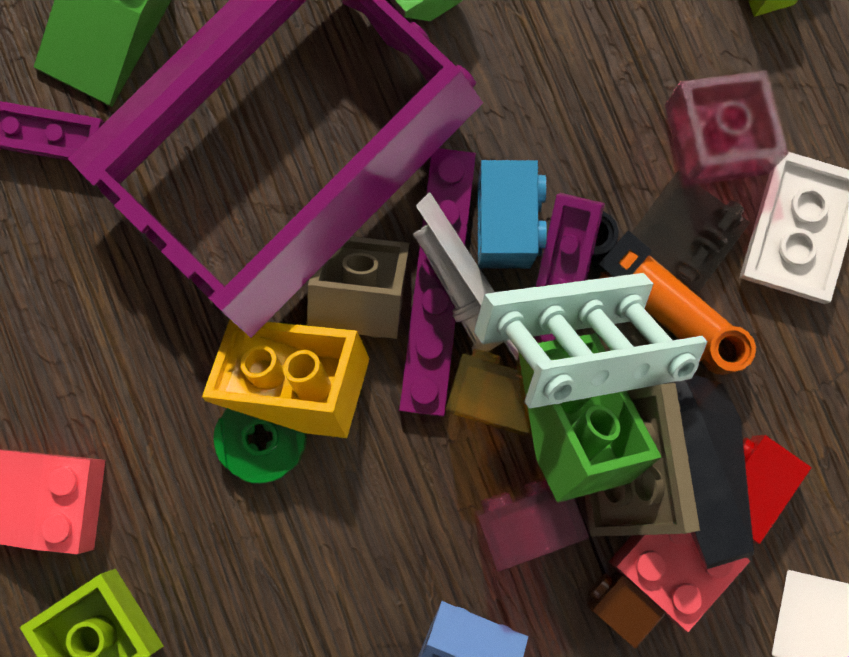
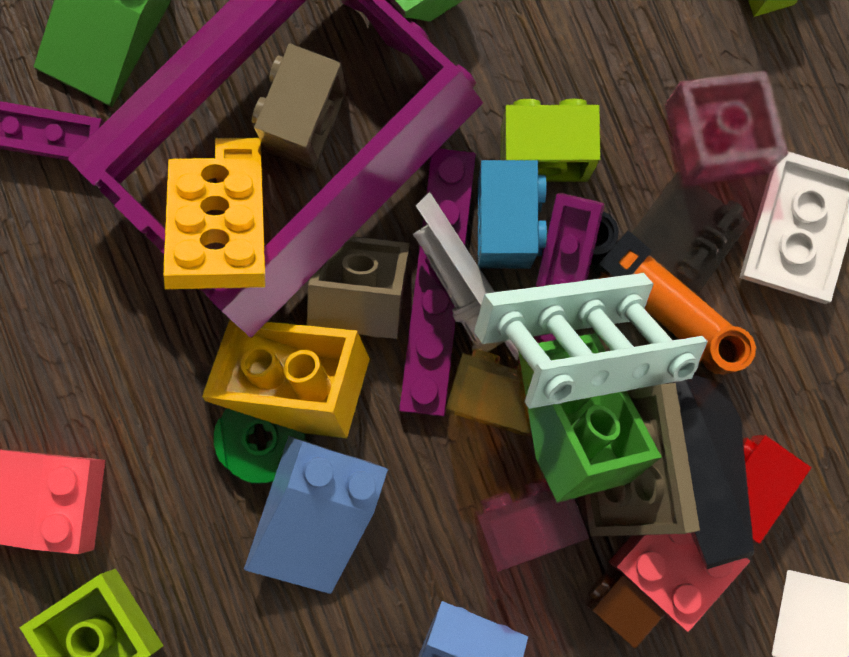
none -> yellow hinge [163,138,265,289]
none -> medium blue slope [244,436,388,594]
none -> dark tan brick [252,43,347,170]
none -> lime brick [500,99,600,182]

